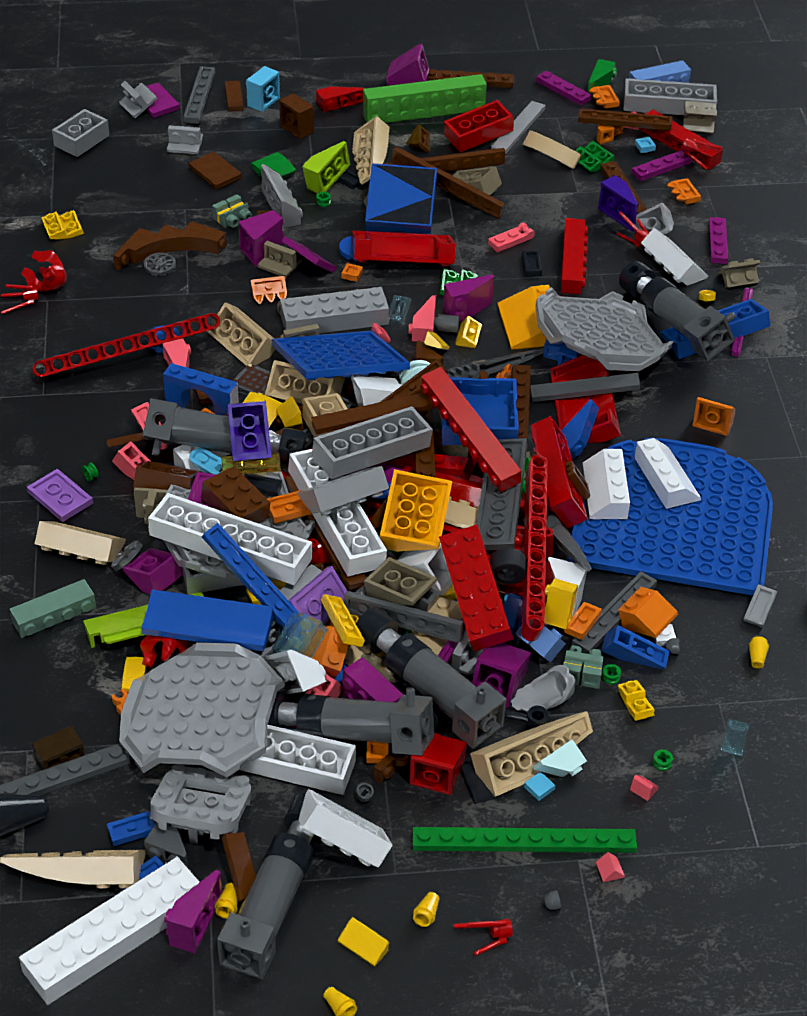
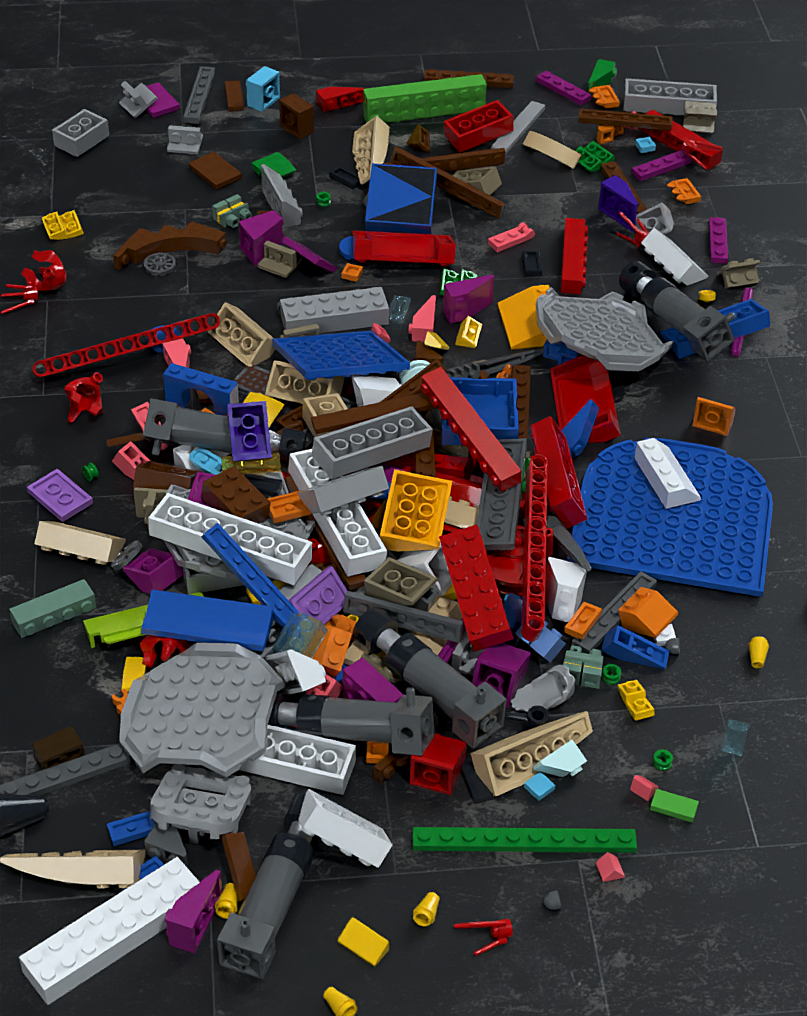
orange plate [250,276,287,304] -> none
yellow slope [276,396,302,428] -> none
lime slope [302,141,350,193] -> none
yellow tile [321,594,365,647] -> none
dark grey hinge [355,783,374,802] -> none
magenta slope [386,44,429,86] -> none
dark grey brick [434,314,459,333] -> none
black tyre [490,548,526,584] -> none
dark grey tile [531,373,640,402] -> none
yellow piece [545,579,578,629] -> none
reddish brown tile [565,461,591,500] -> none
white slope [582,449,630,519] -> none
medium blue brick [629,61,691,83] -> none
light grey tile [743,584,777,628] -> none
none -> red piece [64,372,104,423]
none -> bright green tile [650,789,699,823]

